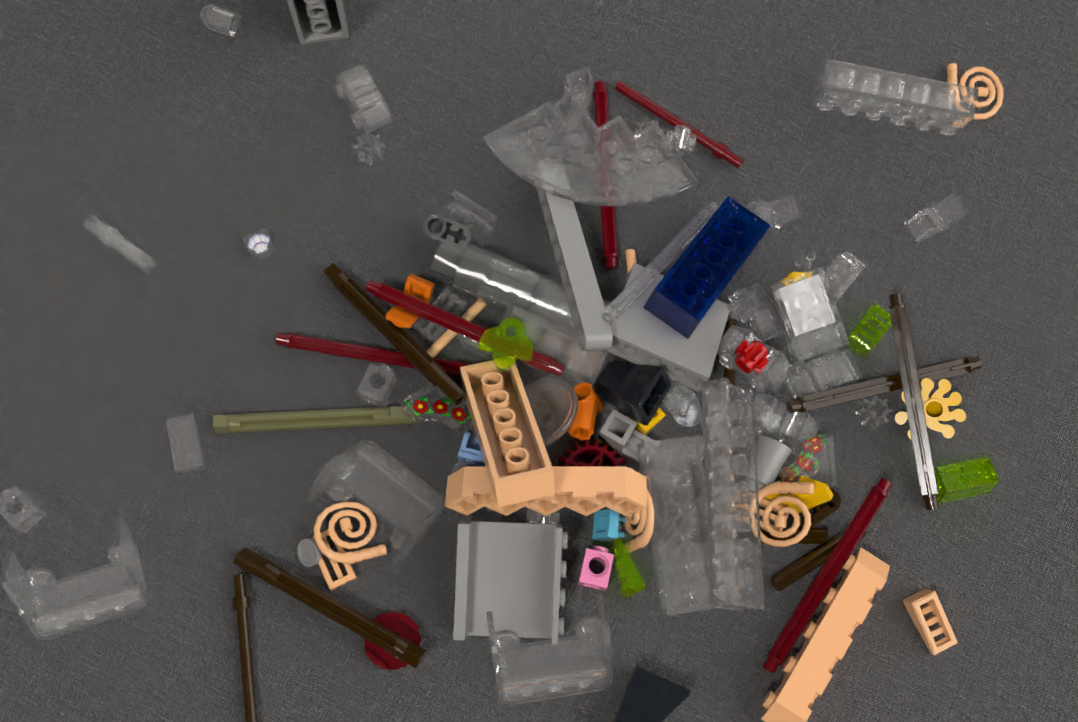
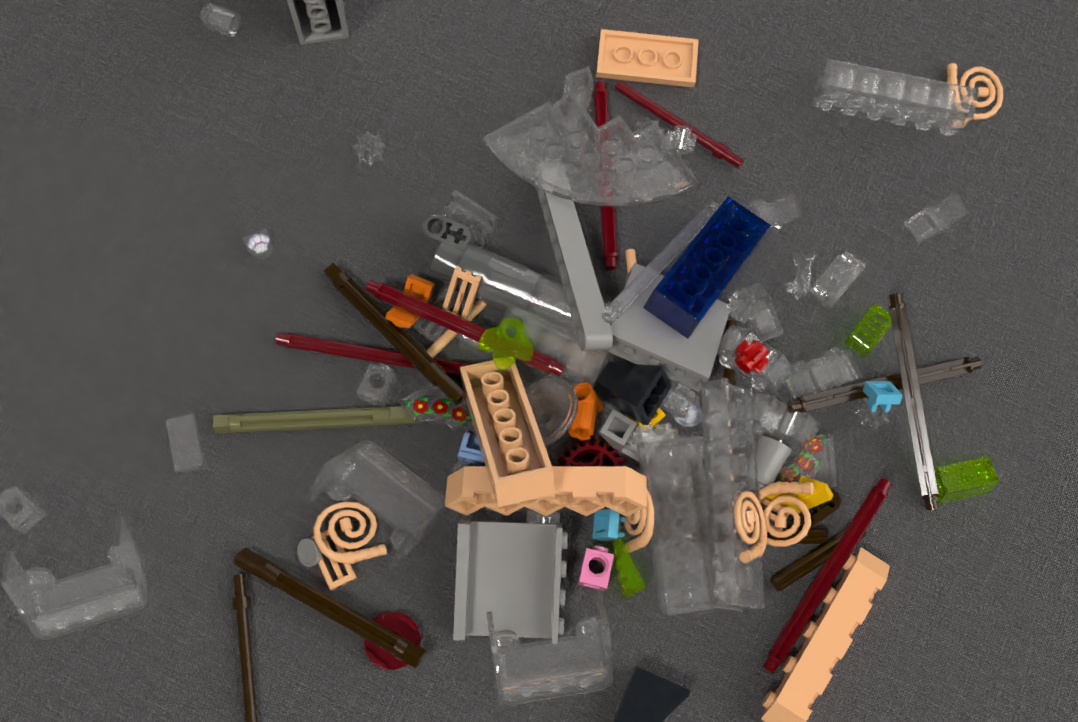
clear pin [84,215,156,273] -> none
clear brick [334,64,393,134] -> none
clear piece [766,267,850,362] -> none
yellow animal [895,378,966,440] -> none
light nougat slope [903,589,958,655] -> none
none -> light nougat tile [442,266,482,320]
none -> light nougat plate [596,29,699,88]
none -> clear plate [631,423,679,444]
none -> light nougat piece [734,491,767,563]
none -> medium azure tile [863,381,903,412]

